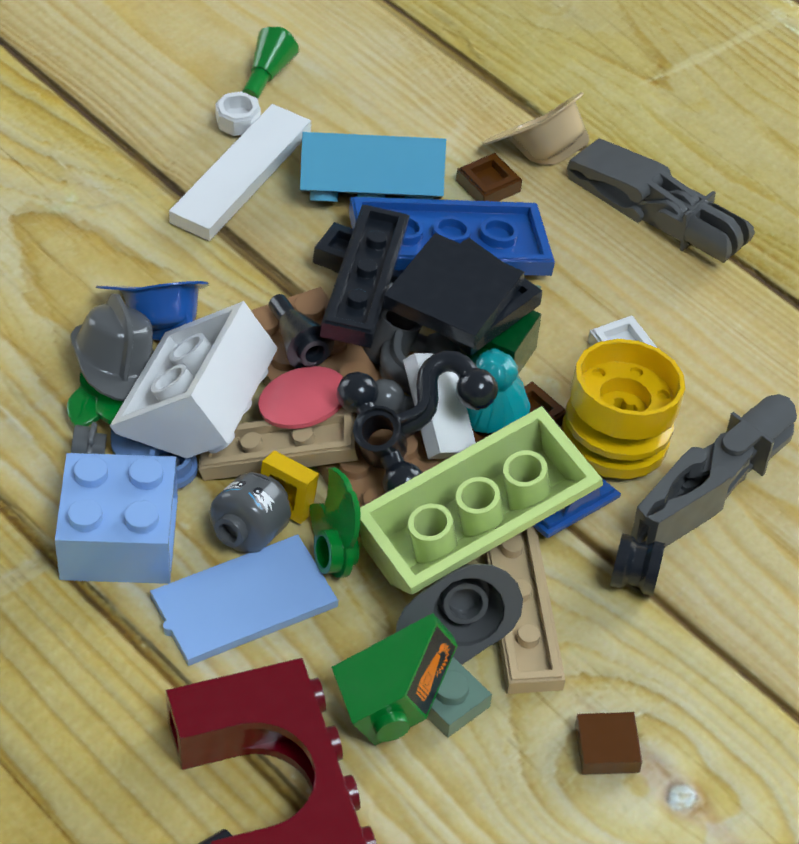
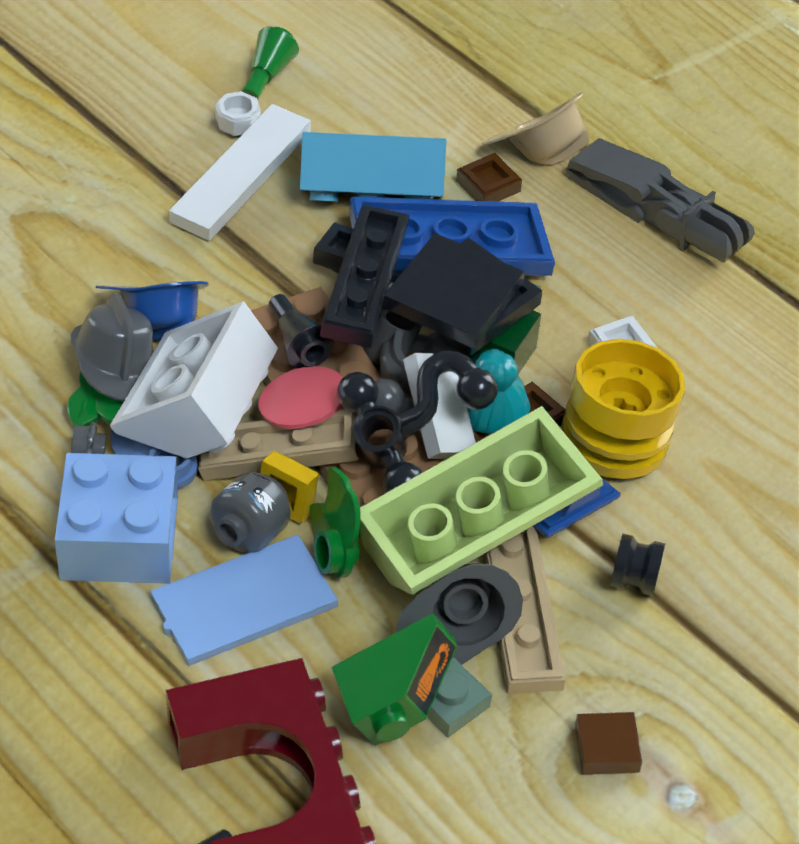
dark grey arm [631,394,797,547] -> none

